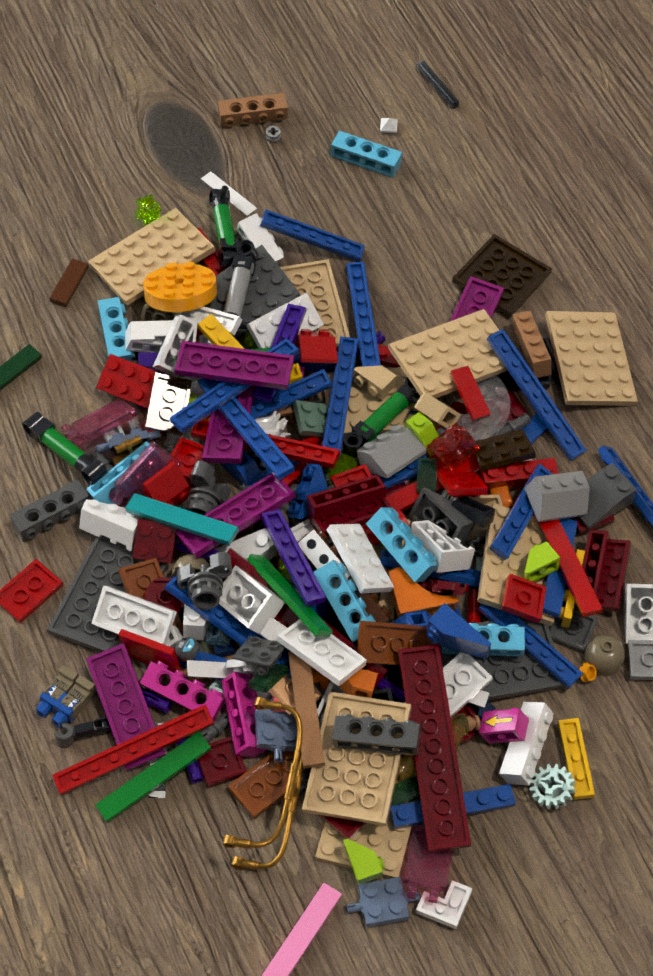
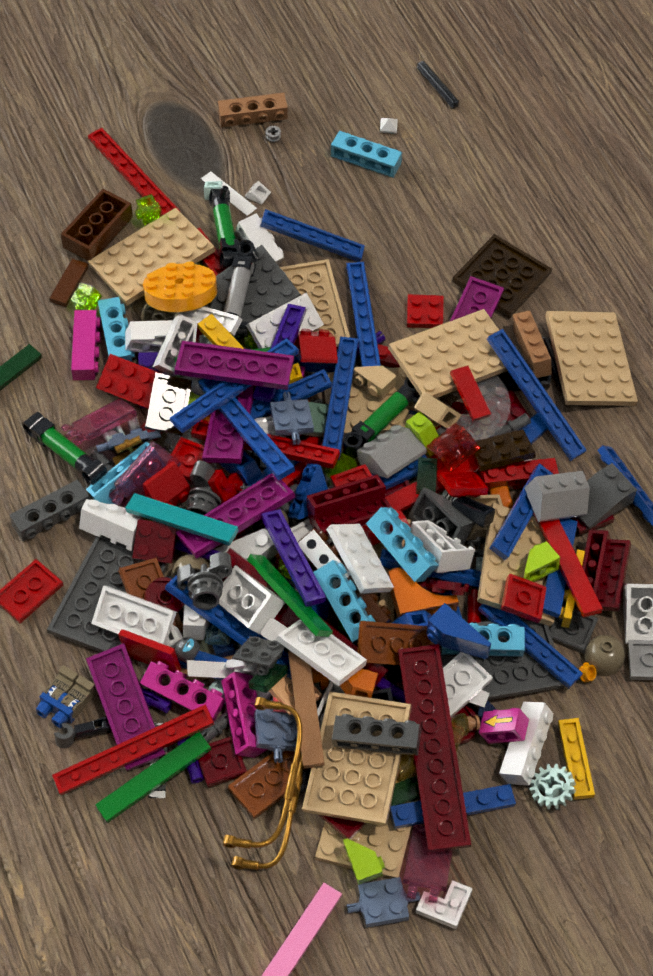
none -> reddish brown brick [61,189,133,261]
none -> clear neon green brick [70,283,102,310]
none -> dark pink brick [71,310,101,380]
none -> red tile [88,128,181,217]
none -> light aqua slope [204,181,223,200]
none -> red plate [208,469,243,504]
none -> white slope [245,181,271,205]
none -> sand blue plate [270,392,314,445]
none -> red plate [407,294,444,328]

